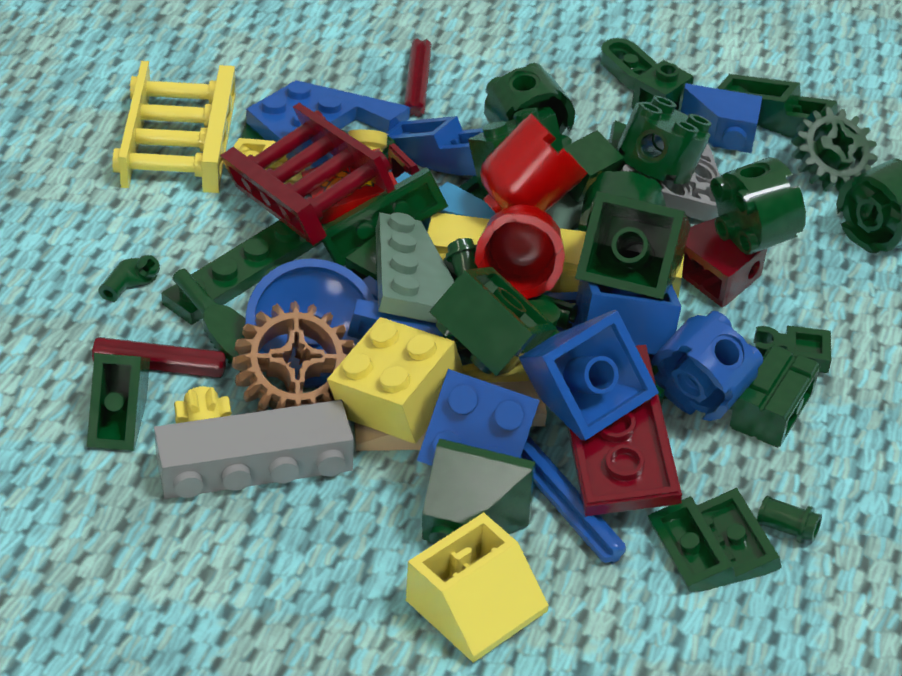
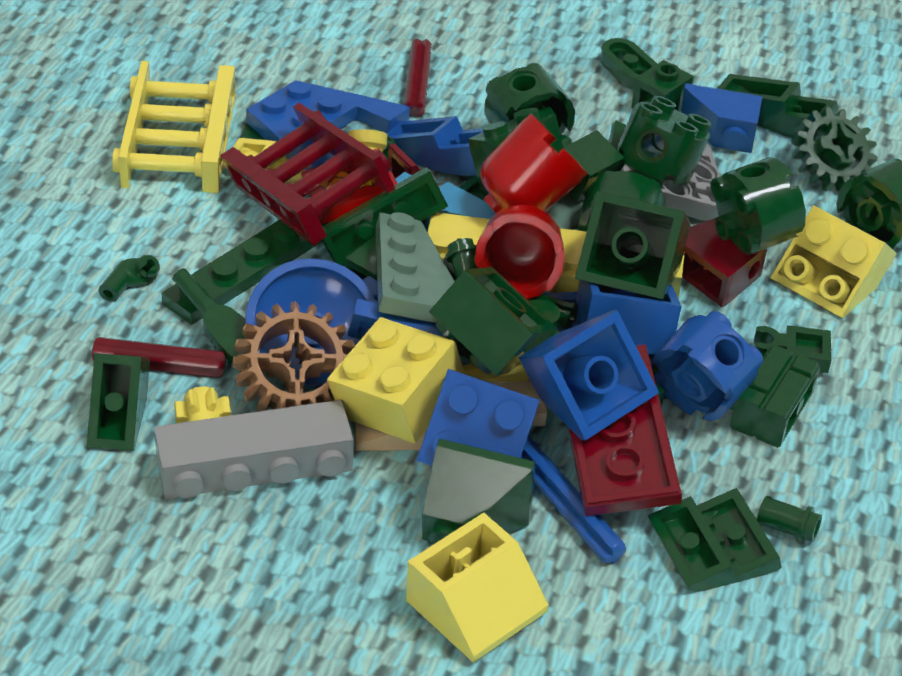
none -> light yellow slope [771,205,897,318]

